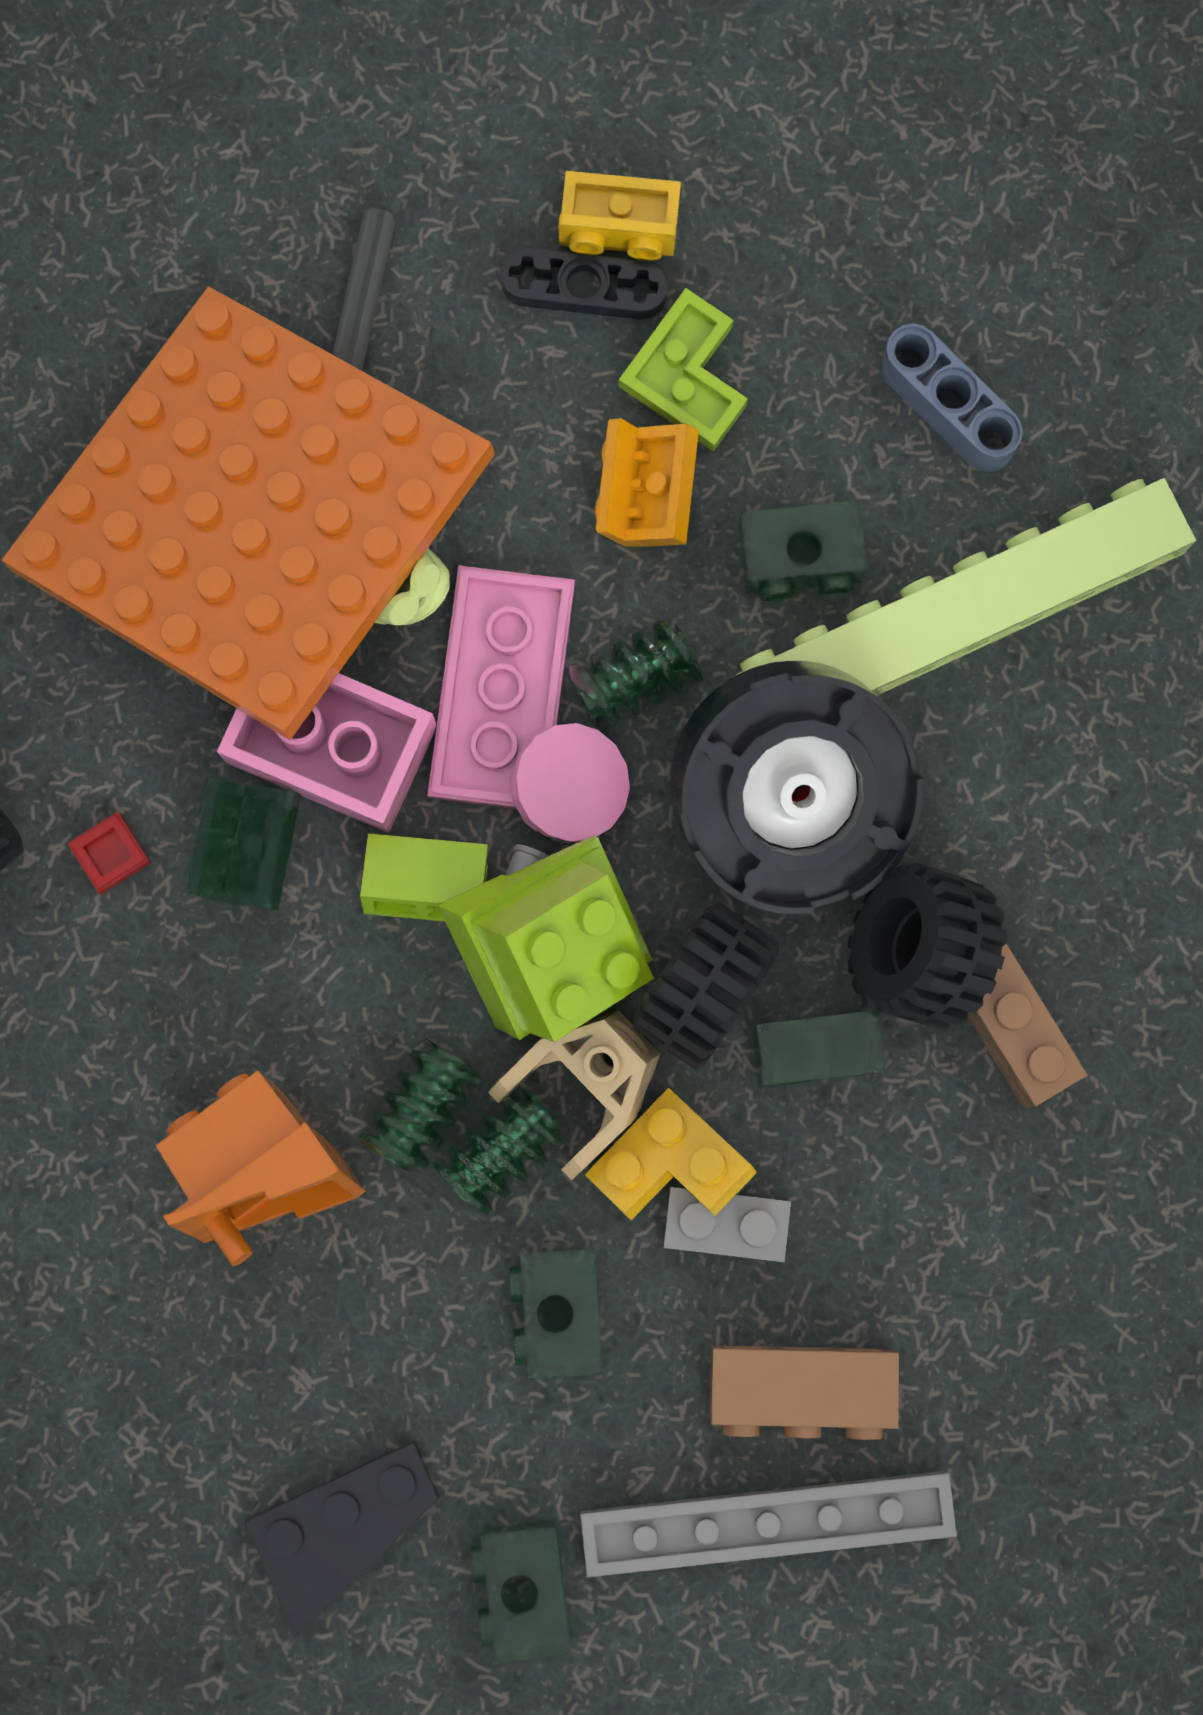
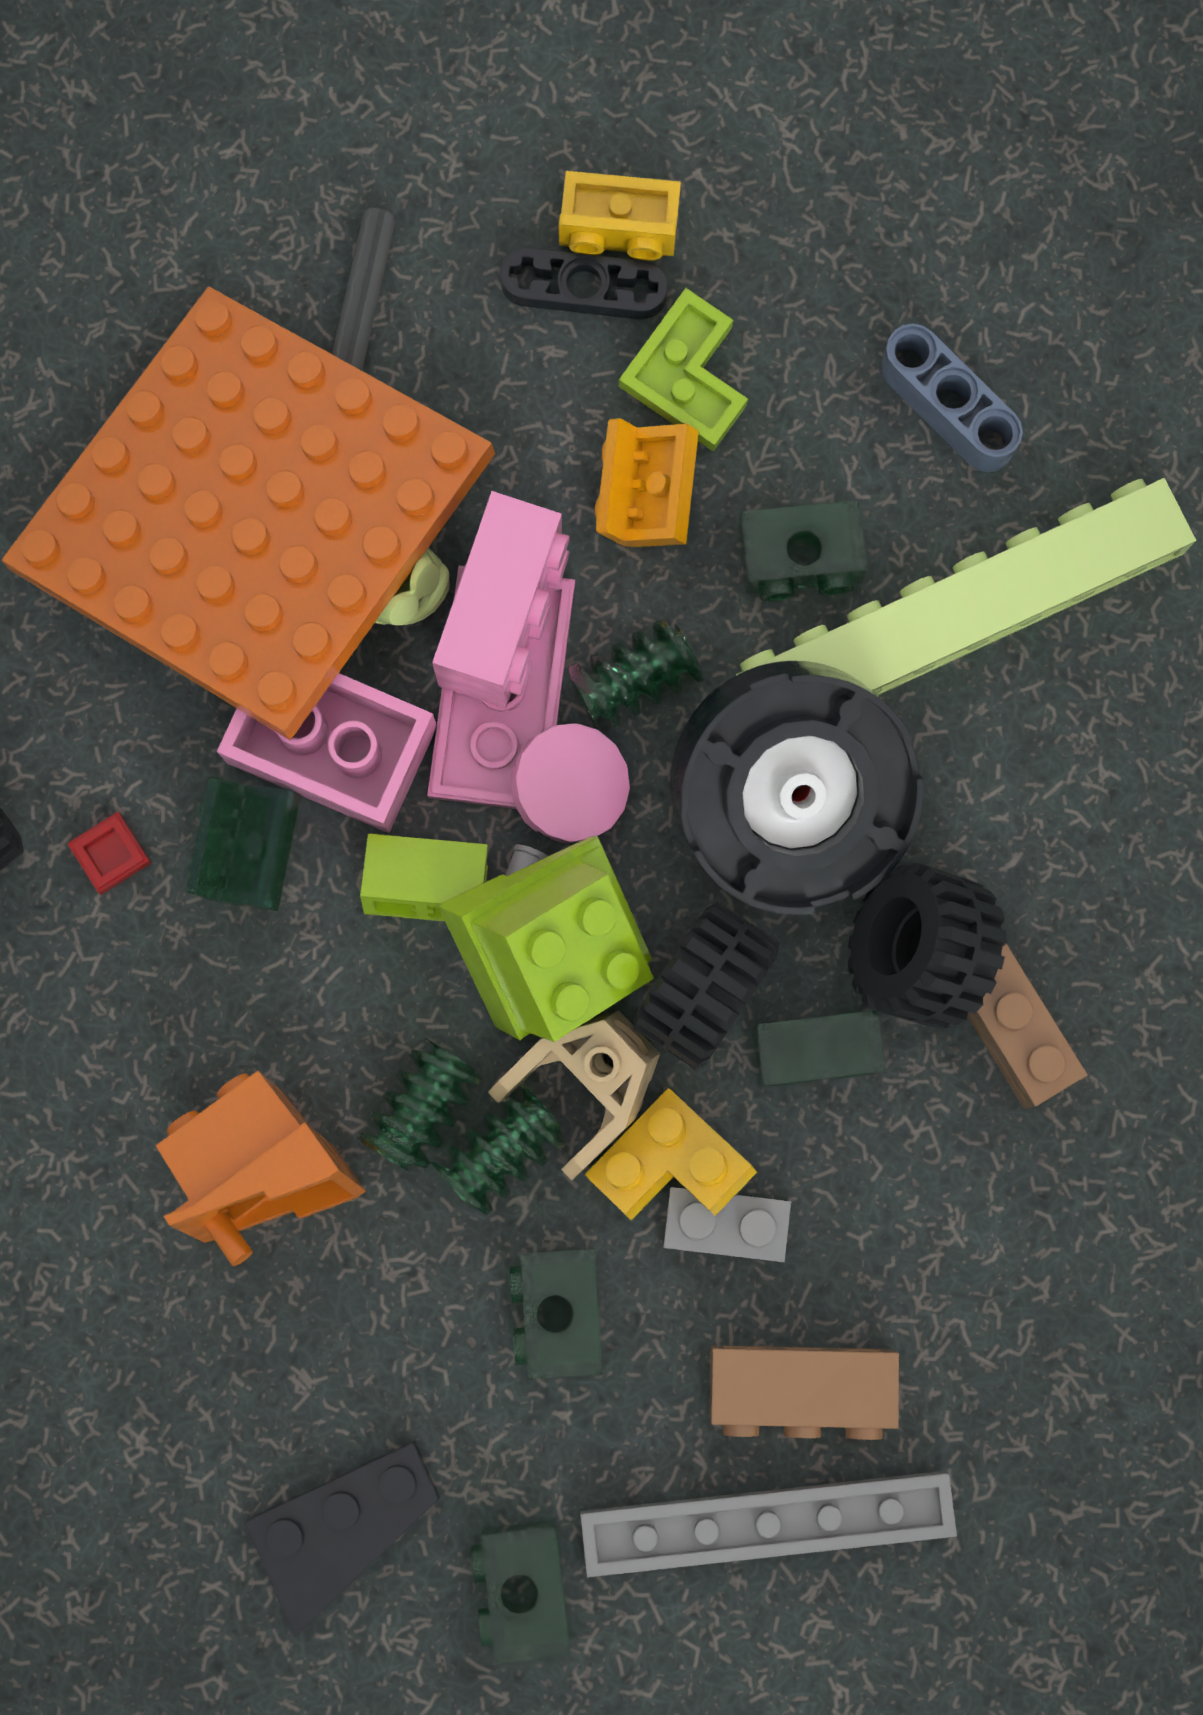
none -> bright pink brick [432,491,570,708]

